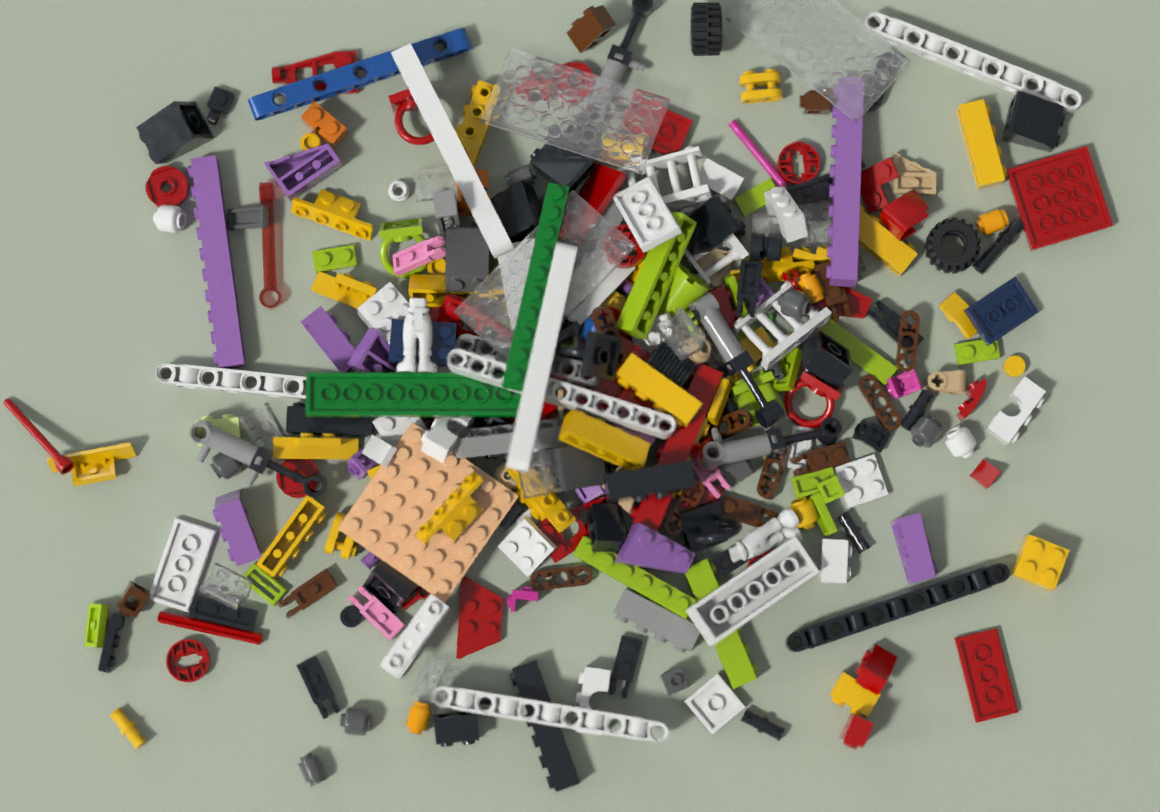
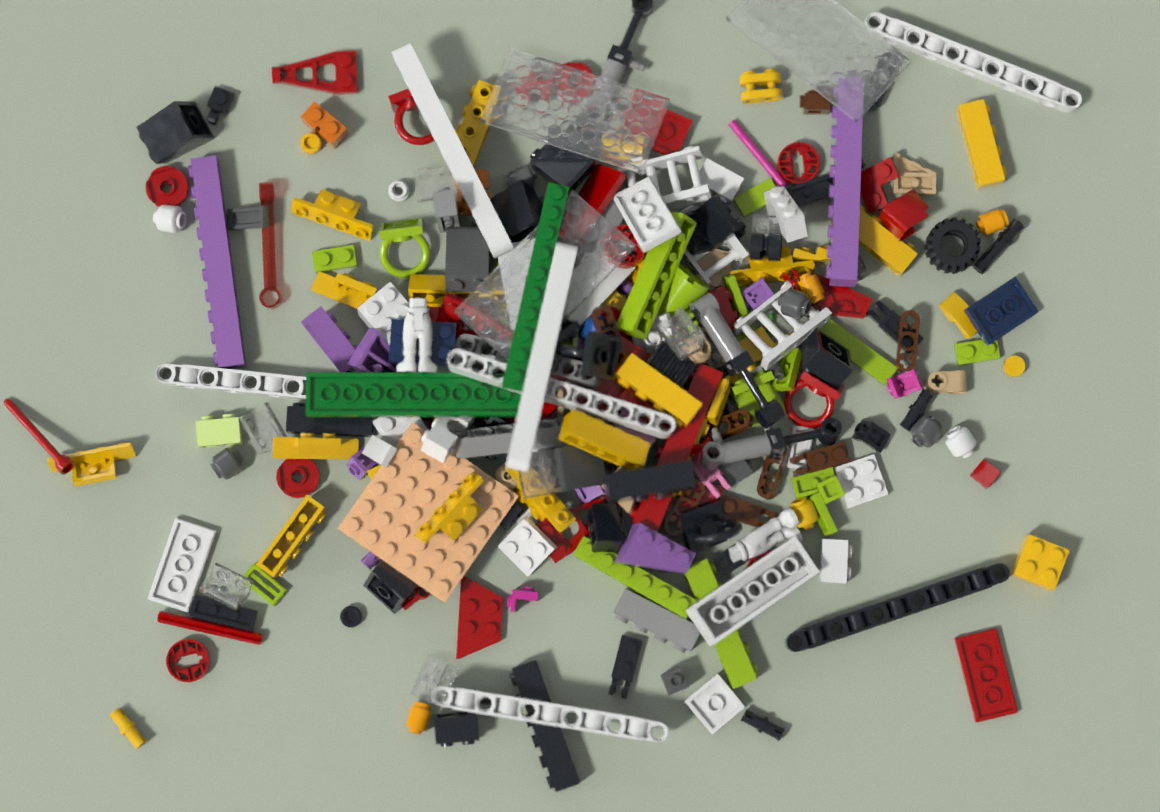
lime plate [84,603,108,648] -> none
black hinge [98,613,125,673] -> none
reddish brown brick [117,580,150,617] -> none
light grey piece [189,420,327,498] -> none
medium lavender wedge [212,489,262,566] -> none
blue beam [248,28,472,121] -> none
medium lavender wedge [264,144,342,202] -> none
reddish brown hinge [278,568,339,619] -> none
black hinge [297,656,340,719] -> none
dark grey brick [298,753,326,787] -> none
yellow brick [324,511,358,560] -> none
dark grey head [340,707,372,736] -> none
bright pink hinge [348,585,406,641] -> none
white fence [379,594,451,679] -> none
bright pink hinge [392,236,446,276] -> none
yellow tile [427,258,446,275] -> none
reddish brown beam [530,566,592,591] -> none
reddish brown brick [567,5,617,53] -> none
white arch [573,667,611,735] -> none
black tyre [690,2,722,56] -> none
black hinge [736,260,763,317] -> none
clear bracket [798,202,832,248] -> none
reddish brown hinge [814,261,852,322] -> none
yellow brick [828,672,881,717] -> none
black pin [837,511,871,554] -> none
red brick [839,714,874,750] -> none
red brick [855,644,898,696] -> none
reddish brown beam [858,375,901,431] -> none
medium lavender wedge [890,513,937,584] -> none
red slope [956,378,987,421] -> none
white arch [985,377,1046,445] -> none
black slope [1001,91,1065,152] -> none
red plate [1006,146,1113,251] -> none

